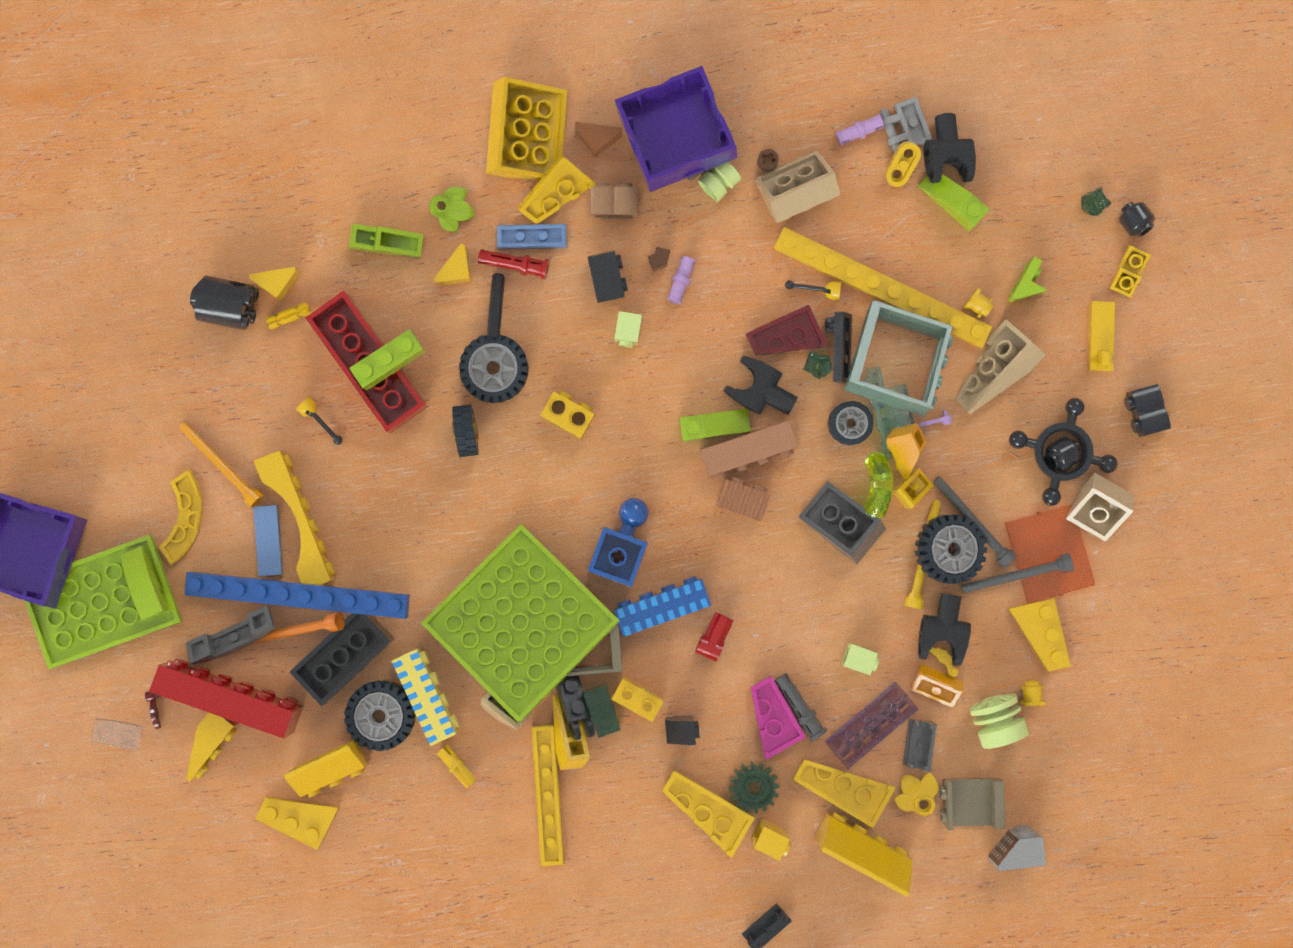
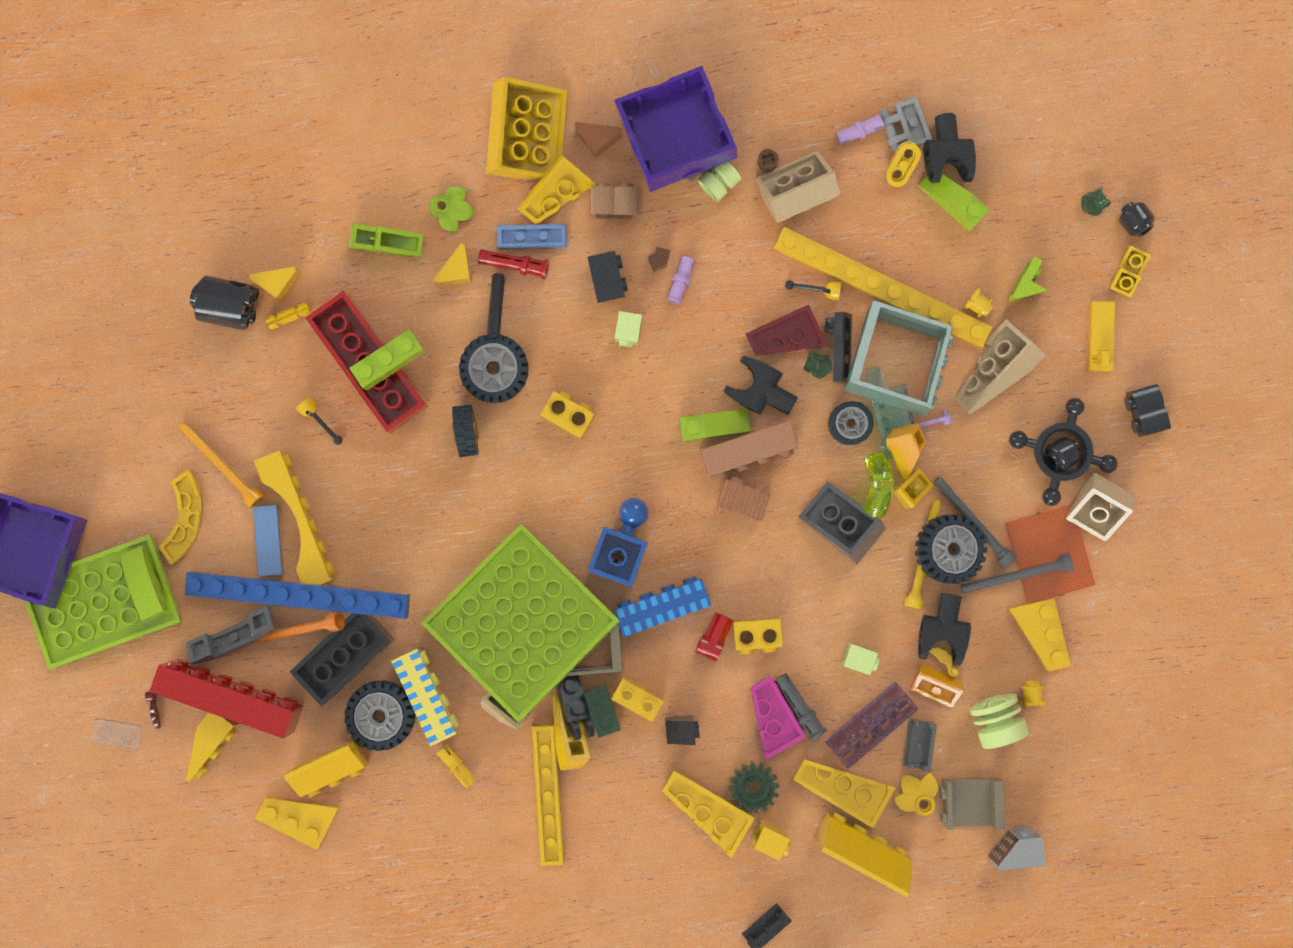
none -> yellow brick [733,617,783,654]

